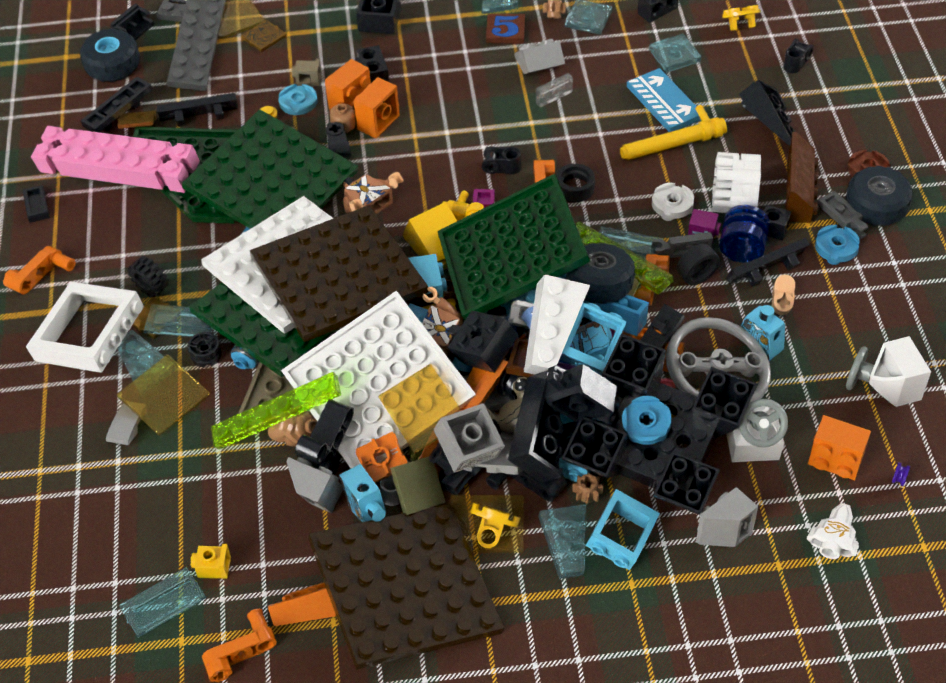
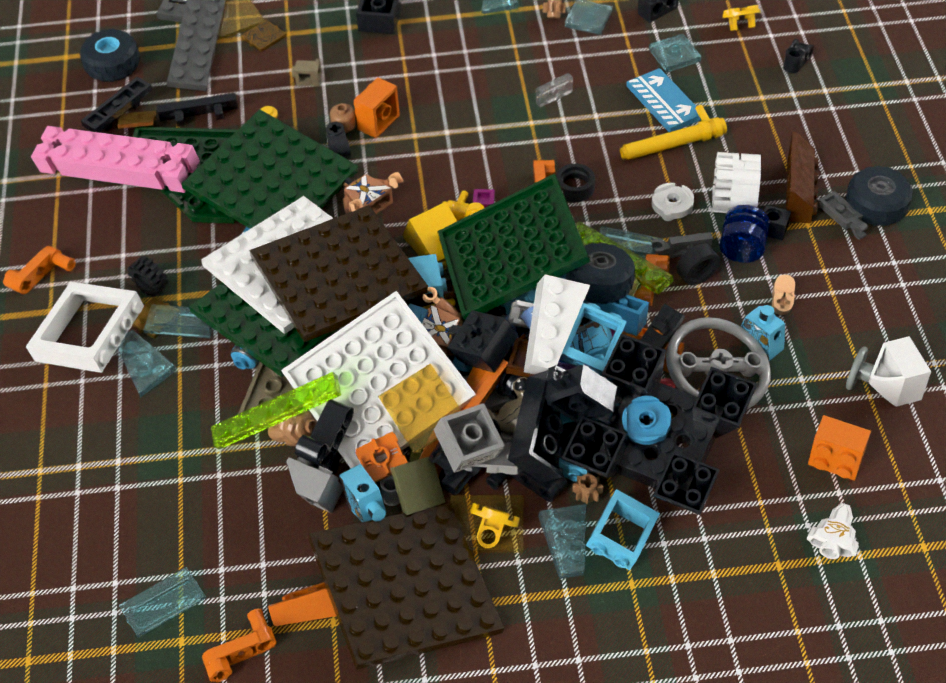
black tile [23,185,50,223] -> none
light grey slope [106,402,147,445] -> none
black hinge [110,3,154,40] -> none
clear yellow piece [117,354,210,436] -> none
black wheel [188,332,222,368] -> none
yellow brick [191,544,231,579] -> none
medium azure tile [278,84,318,115] -> none
orange brick [325,59,371,110] -> none
black brick [355,45,389,83] -> none
black piece [482,146,522,174] -> none
copper tile [486,14,525,44] -> none
light grey slope [514,39,565,74] -> none
magenta brick [688,209,721,243] -> none
light grey slope [696,487,758,547] -> none
black hinge [726,237,810,287] -> none
piece [726,399,788,462] -> none
black wedge [739,80,796,146] -> none
dark azure plate [814,225,860,265] -> none
copper tile [847,150,890,177] -> none
dark purple bush [892,462,910,487] -> none

